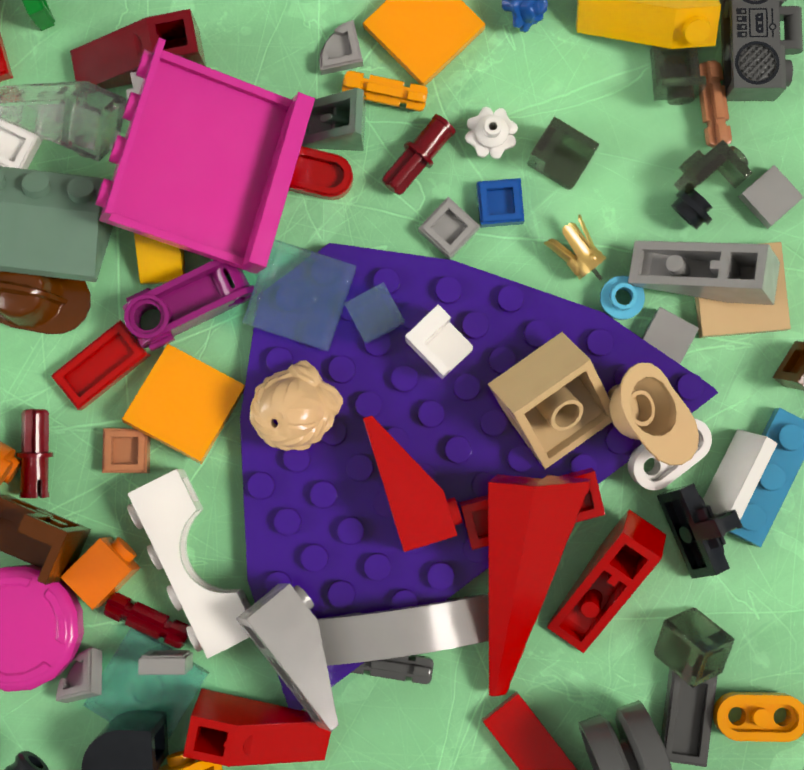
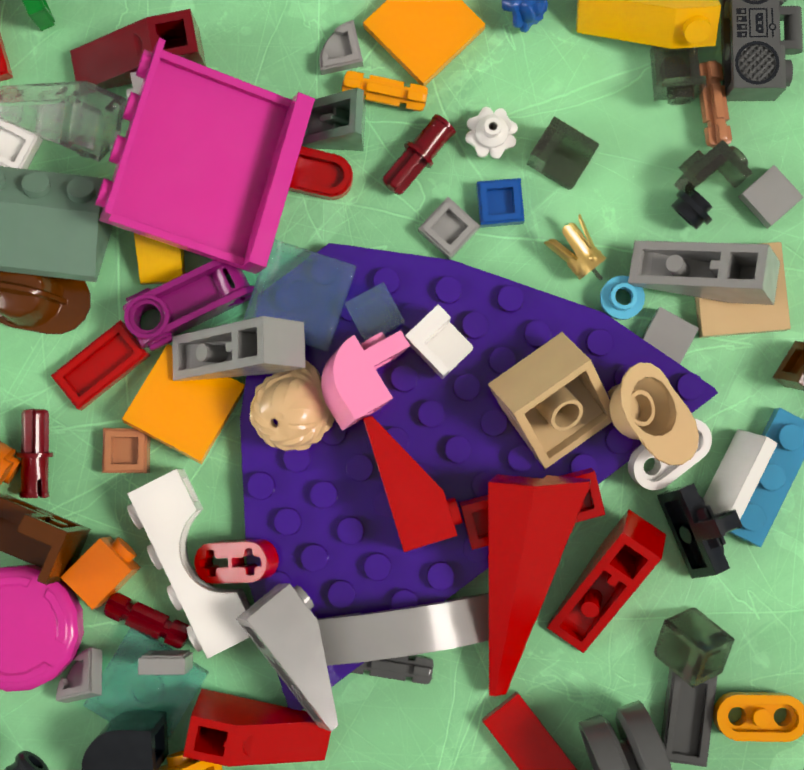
none -> light grey slope [172,316,306,381]
none -> red beam [194,539,279,584]
none -> bright pink brick [321,330,411,431]

